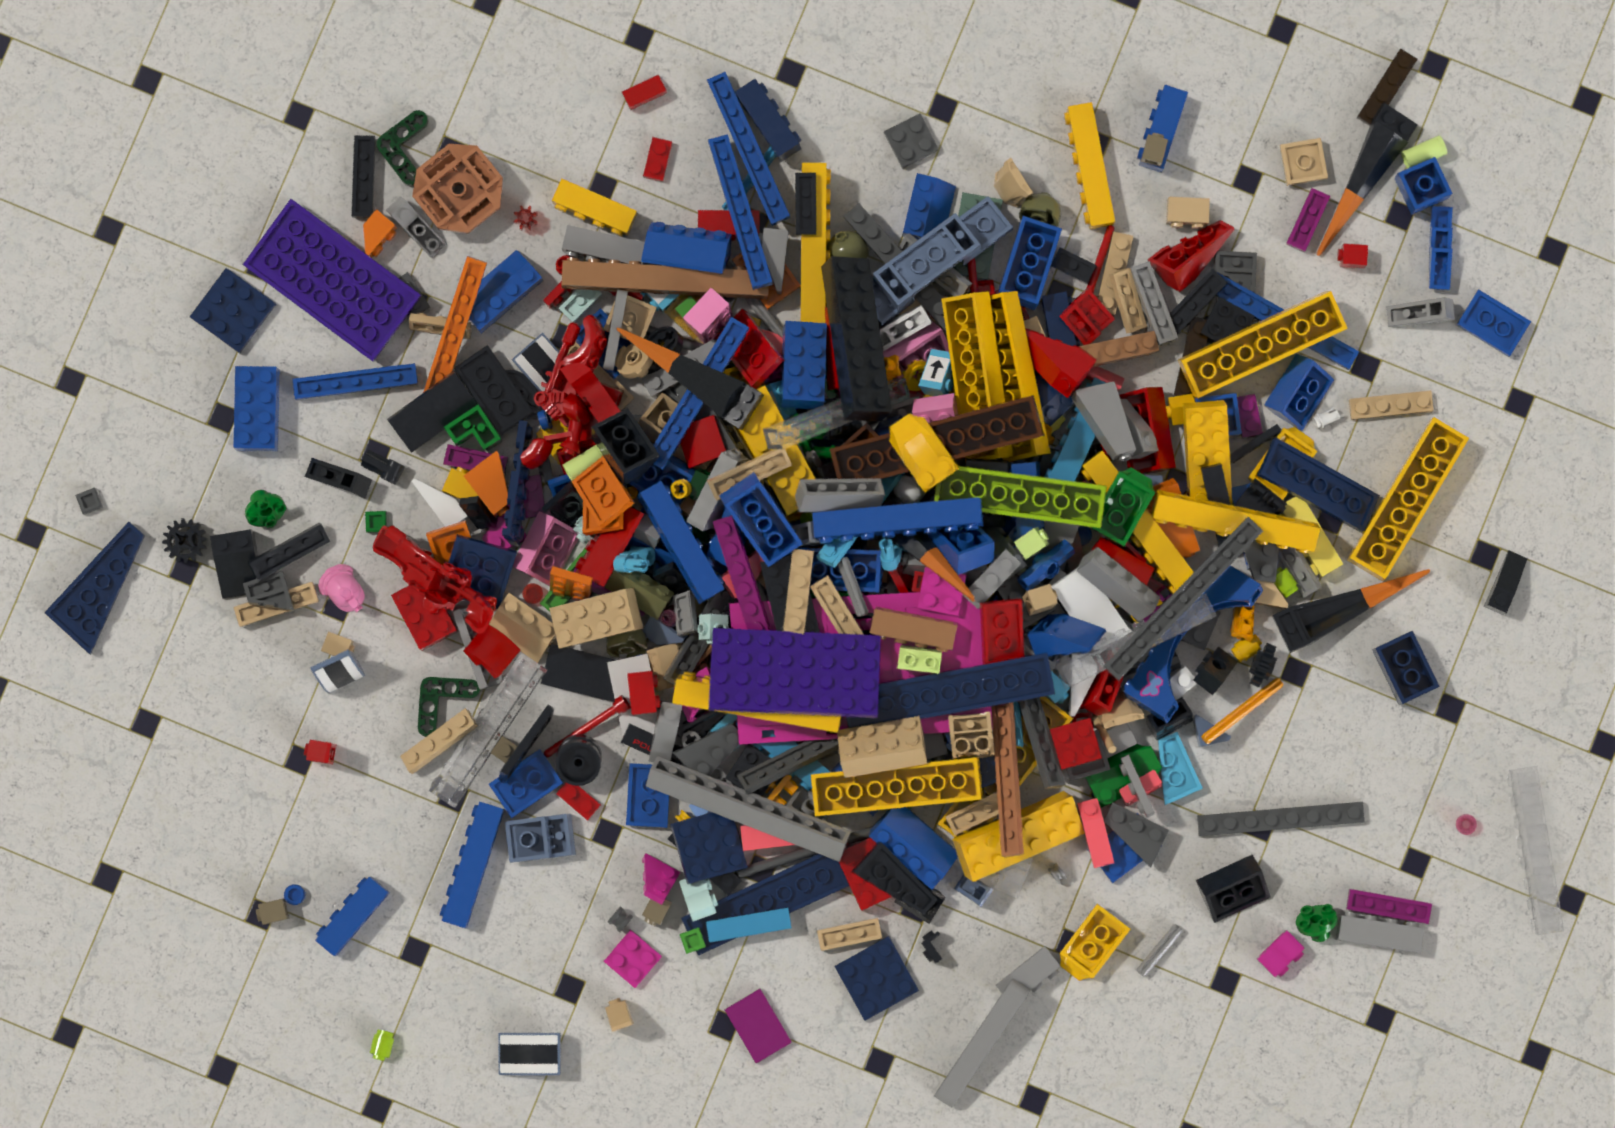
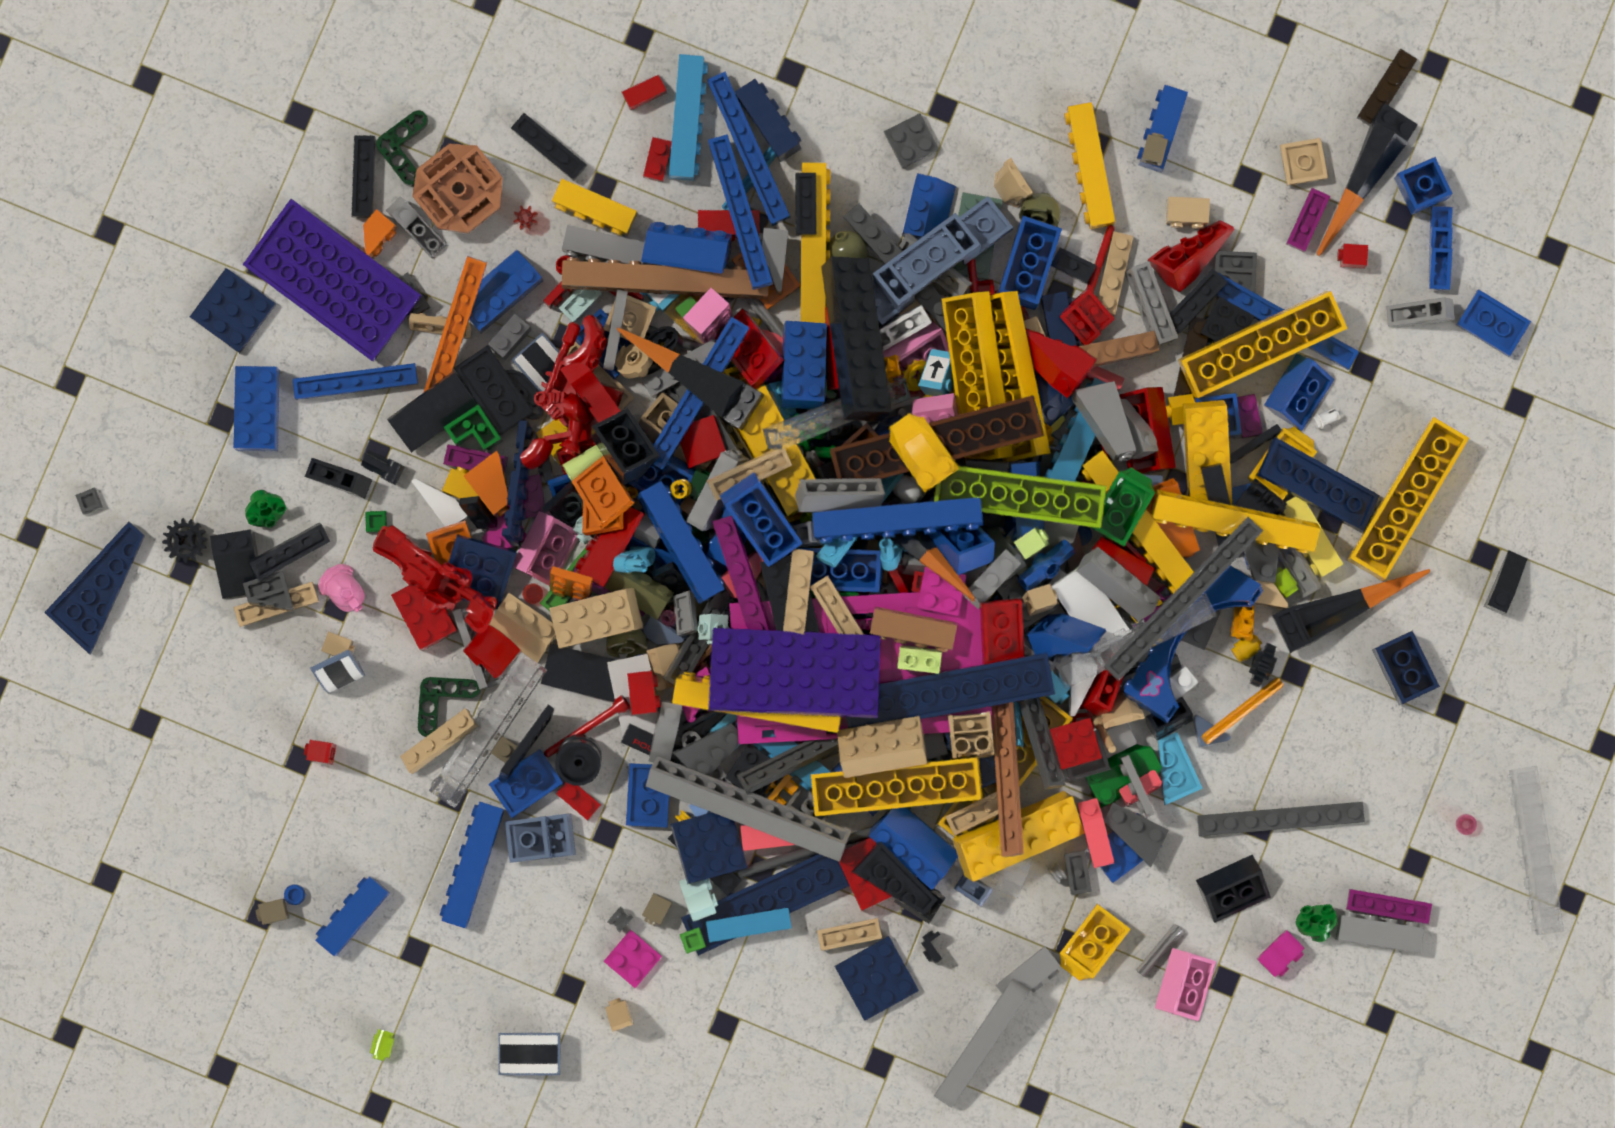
blue tile [537,410,553,431] -> none
dark pink wing [642,853,681,905] -> none
magenta tile [724,989,792,1064] -> none
light grey axle [837,557,868,617] -> none
tan plate [1109,268,1147,333] -> none
black brick [1193,646,1238,695] -> none
tan plate [1348,390,1434,420] -> none
yellowish green pin [1401,135,1447,169] -> none
none -> flat silver brick [488,313,532,361]
none -> black plate [511,113,587,181]
none -> dark azure brick [669,54,708,181]
none -> dark grey plate [1064,851,1092,895]
none -> bright pink slope [1155,948,1216,1021]

